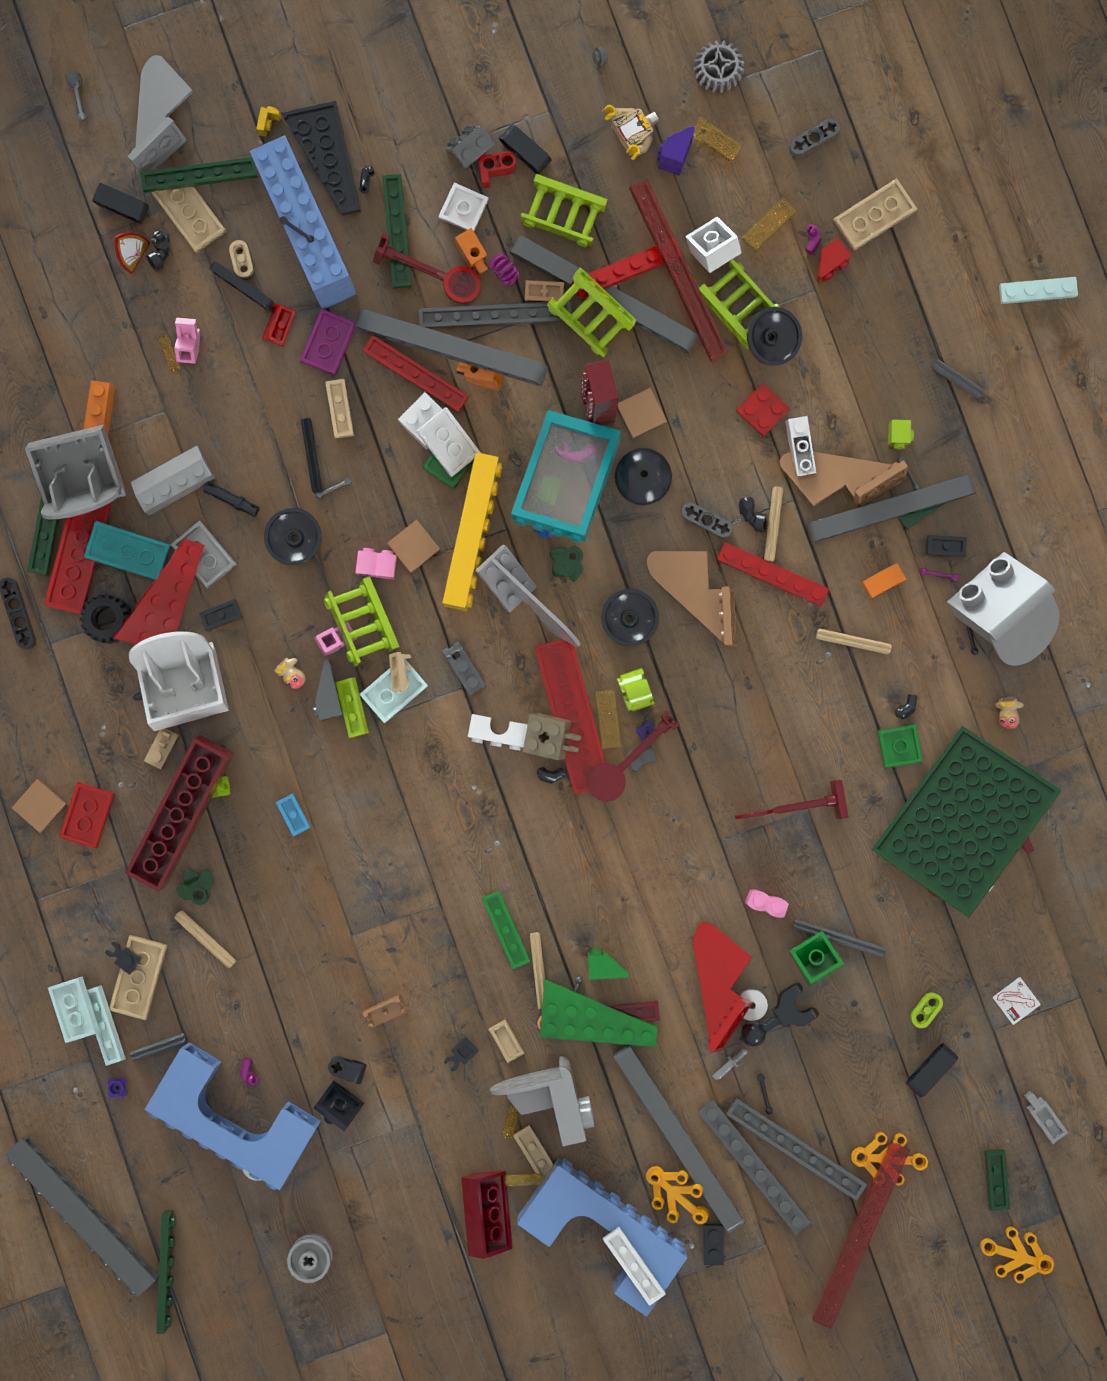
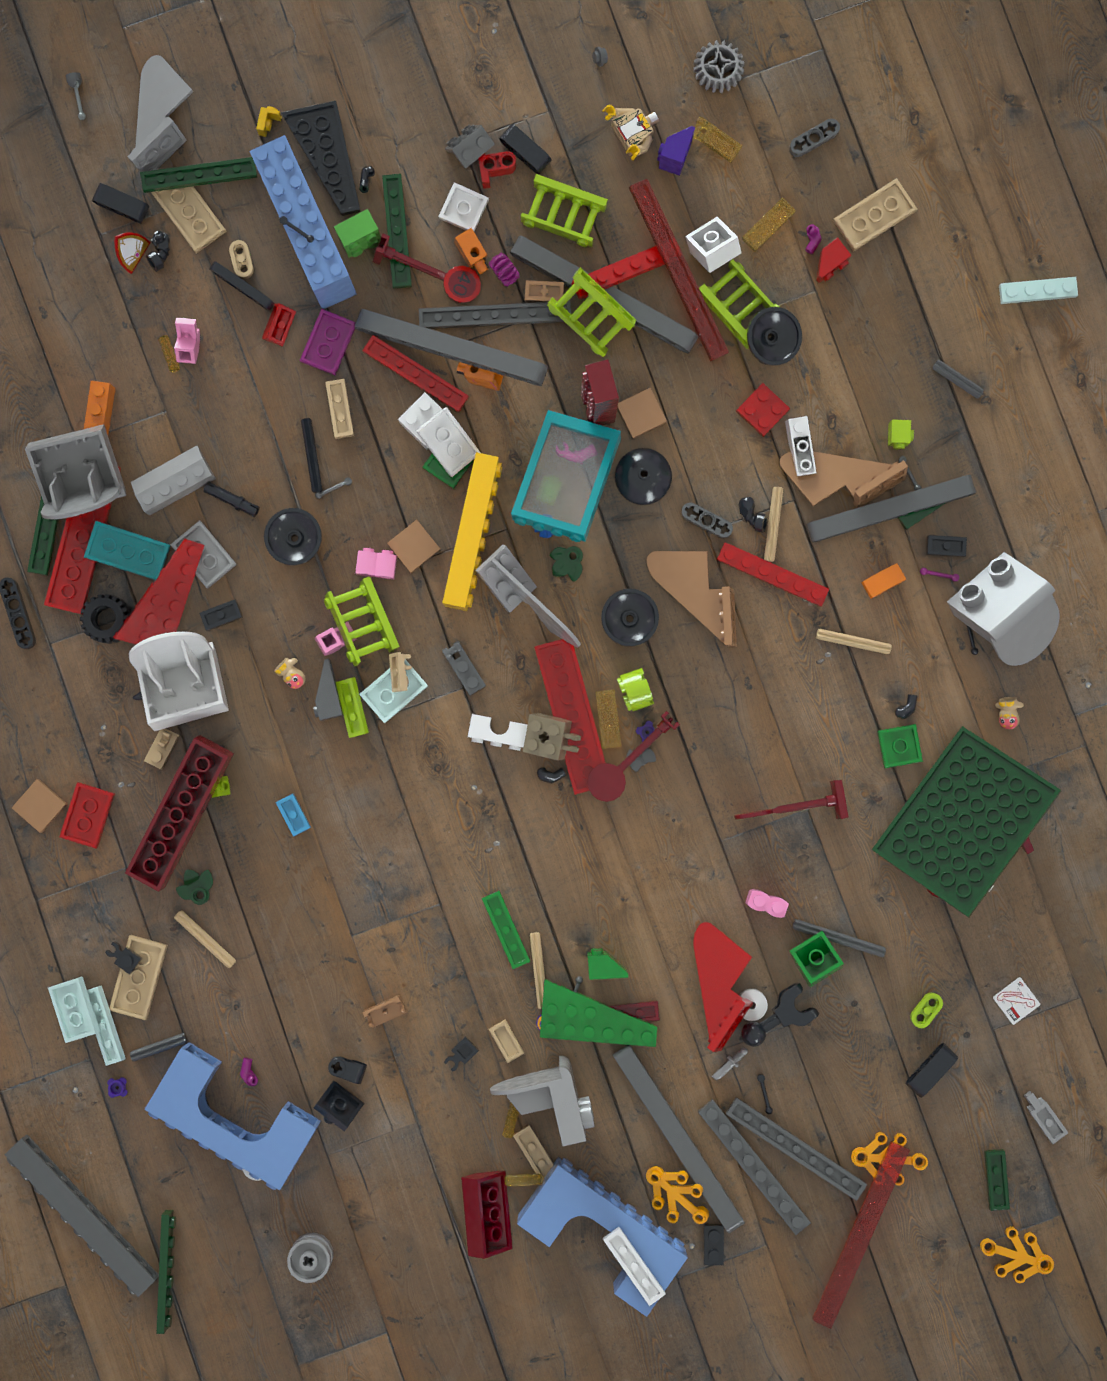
none -> bright green brick [334,209,381,258]

